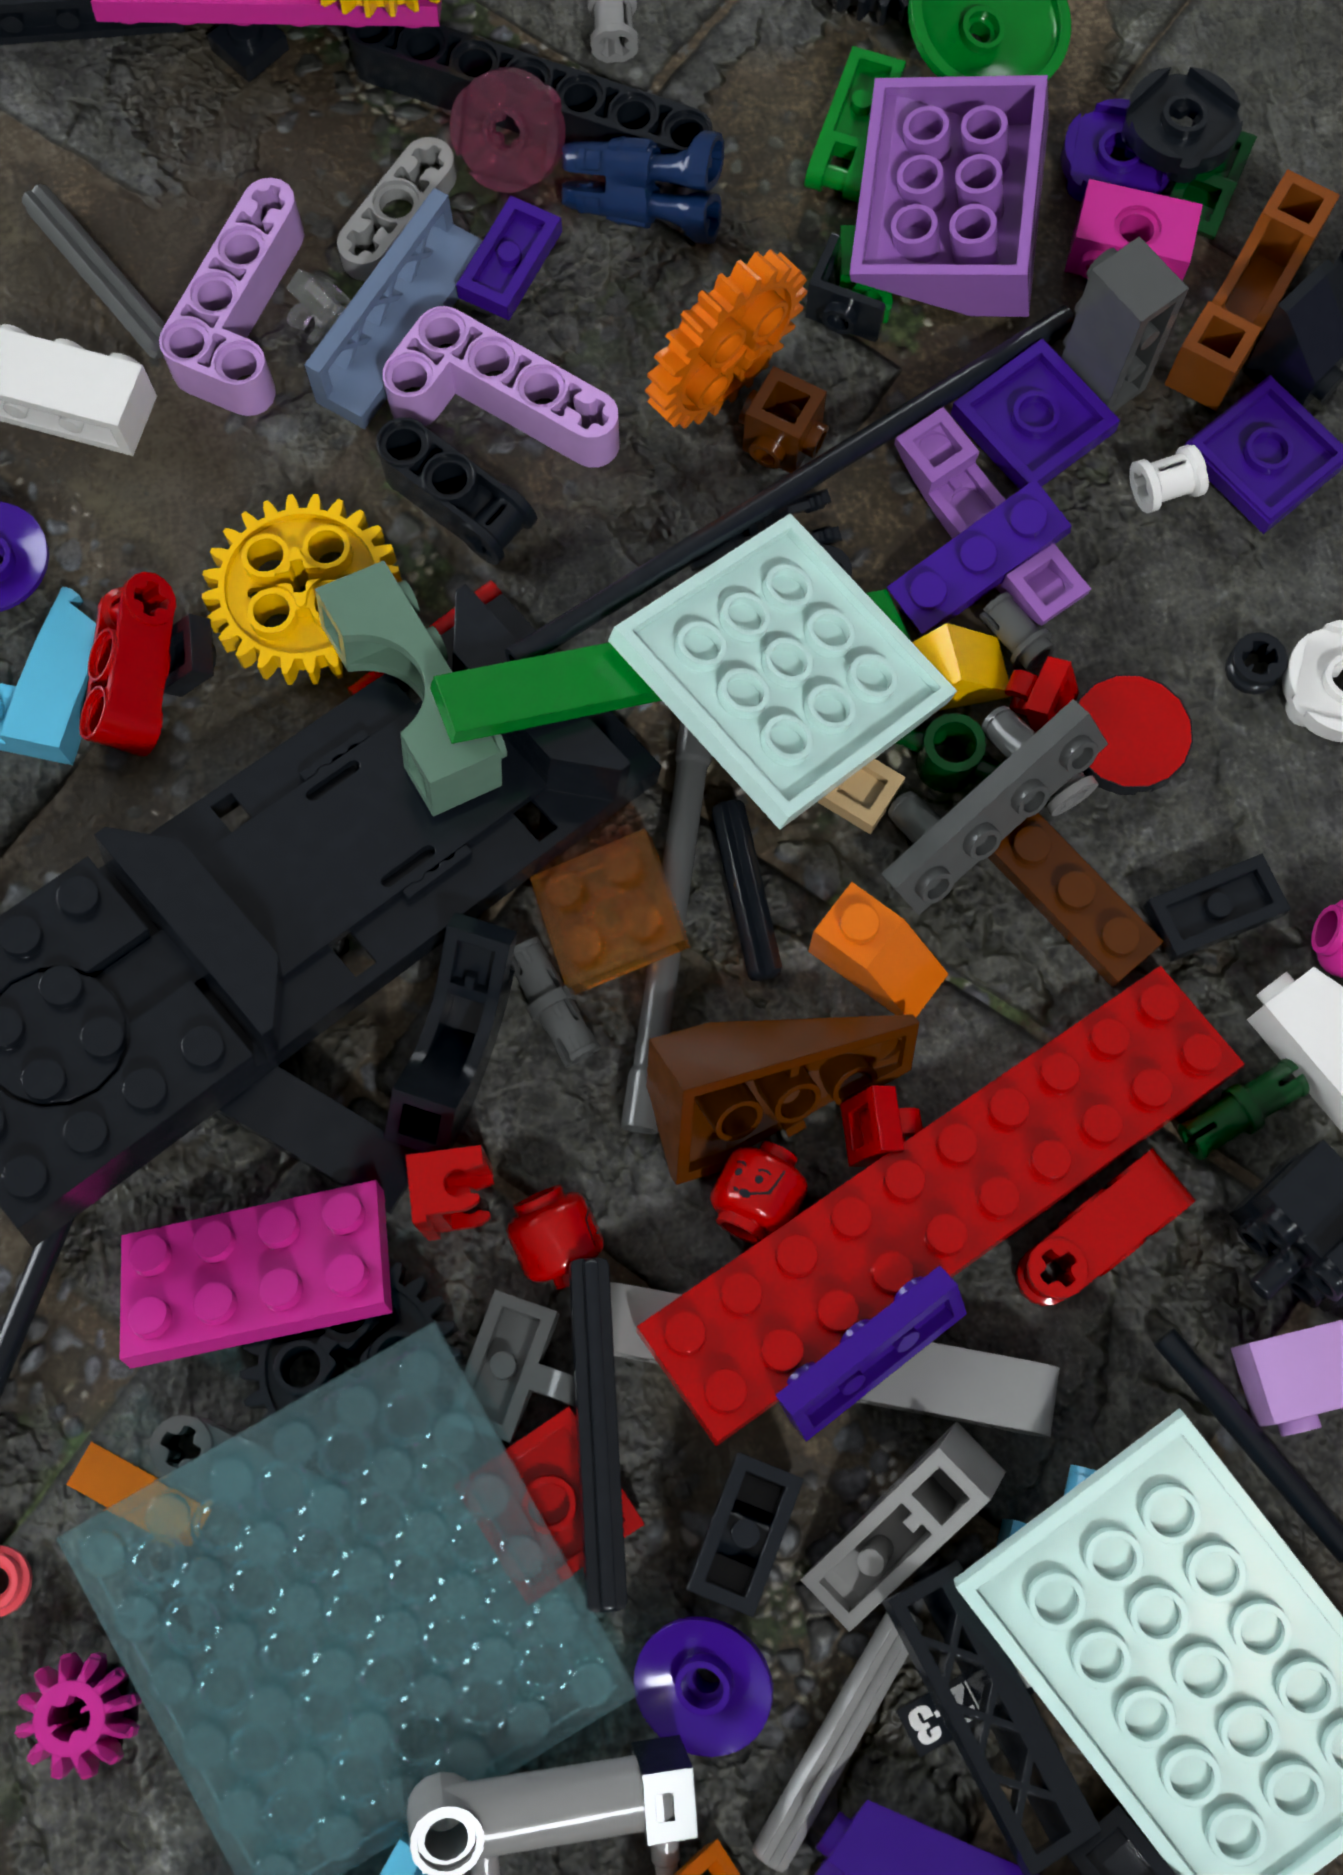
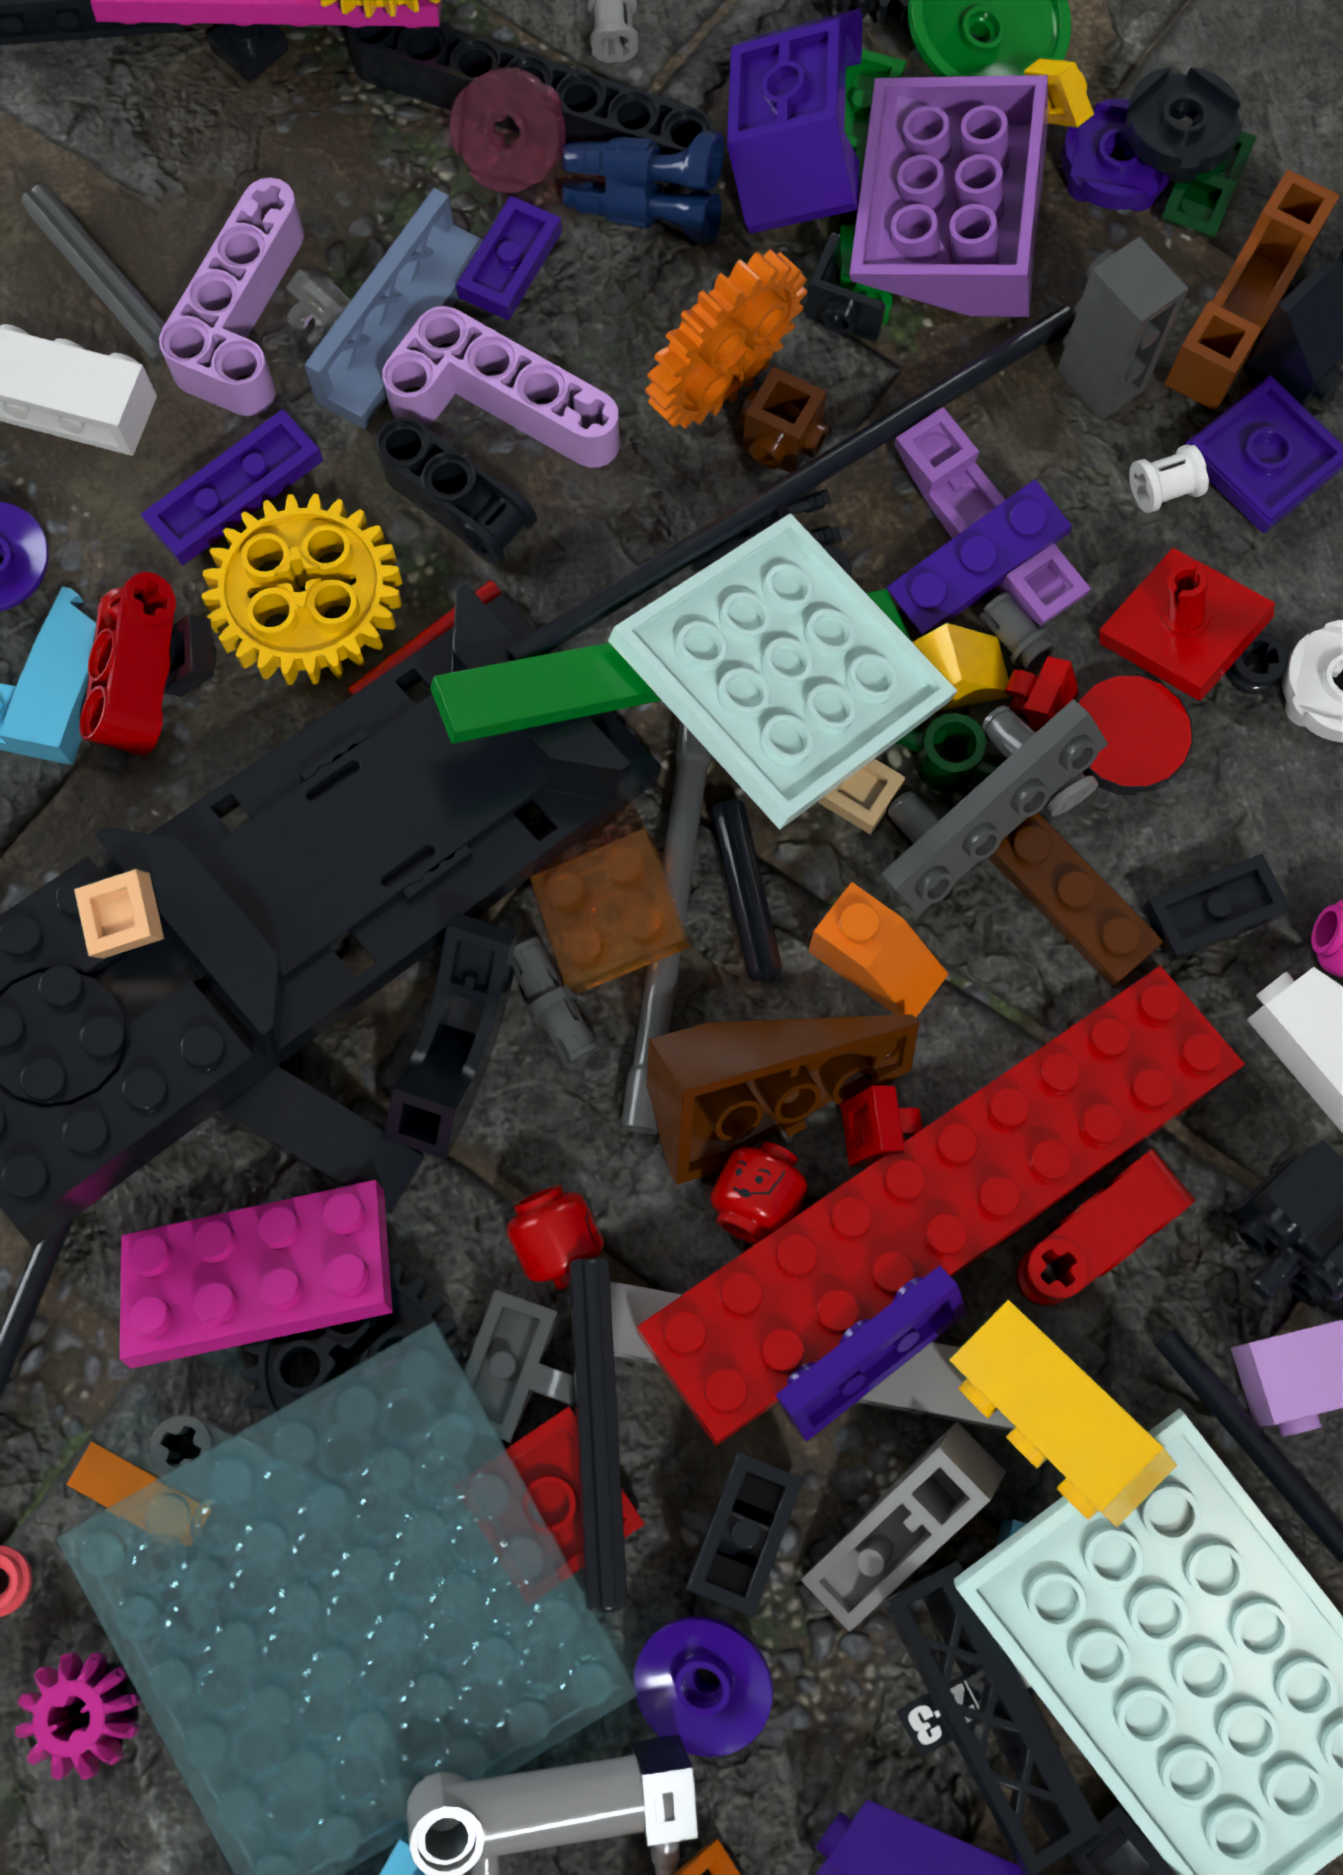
sand green arch [315,561,507,816] -> none
light grey beam [337,137,456,281] -> none
red hinge [406,1145,495,1241] -> none
light grey axle [753,1611,923,1872] -> none
dark purple plate [950,338,1120,490] -> none
dark pink brick [1064,179,1203,281] -> none
dark green pin [1177,1058,1310,1160] -> none
none -> light nougat plate [74,869,164,959]
none -> dark purple plate [140,409,323,566]
none -> dark purple slope [727,9,863,234]
none -> yellow brick [950,1300,1177,1528]
none -> yellow plate [1023,58,1094,128]
none -> red tile [1099,548,1275,701]

